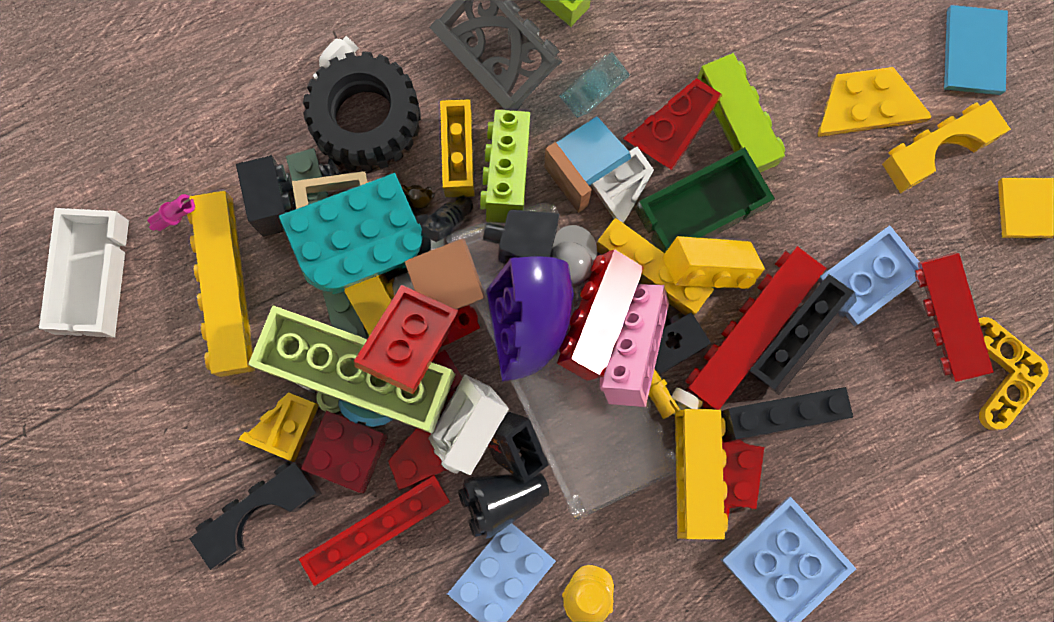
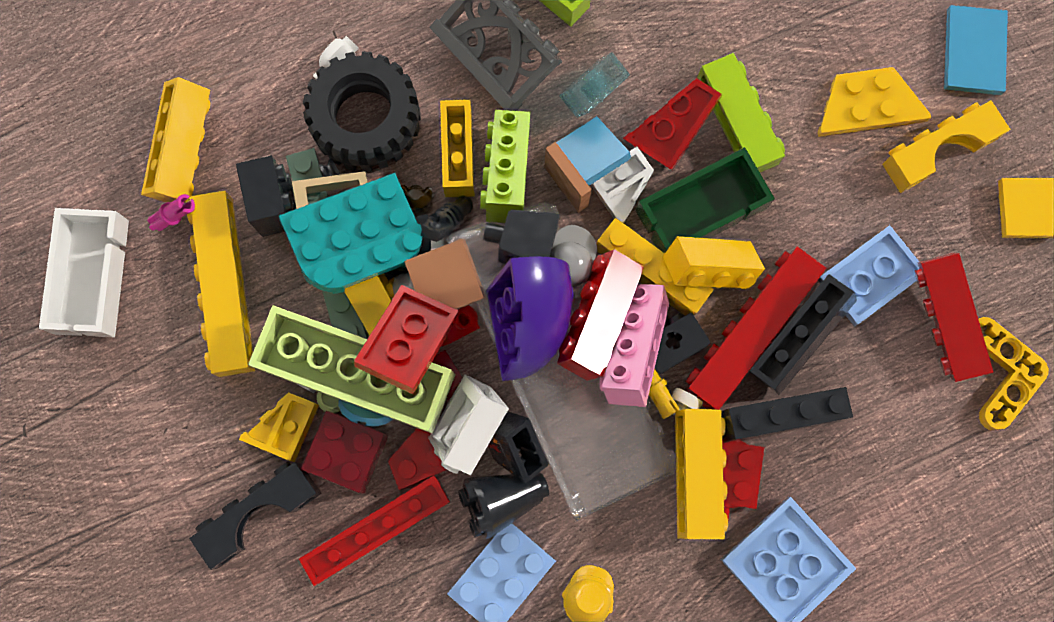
none -> yellow brick [141,77,210,203]

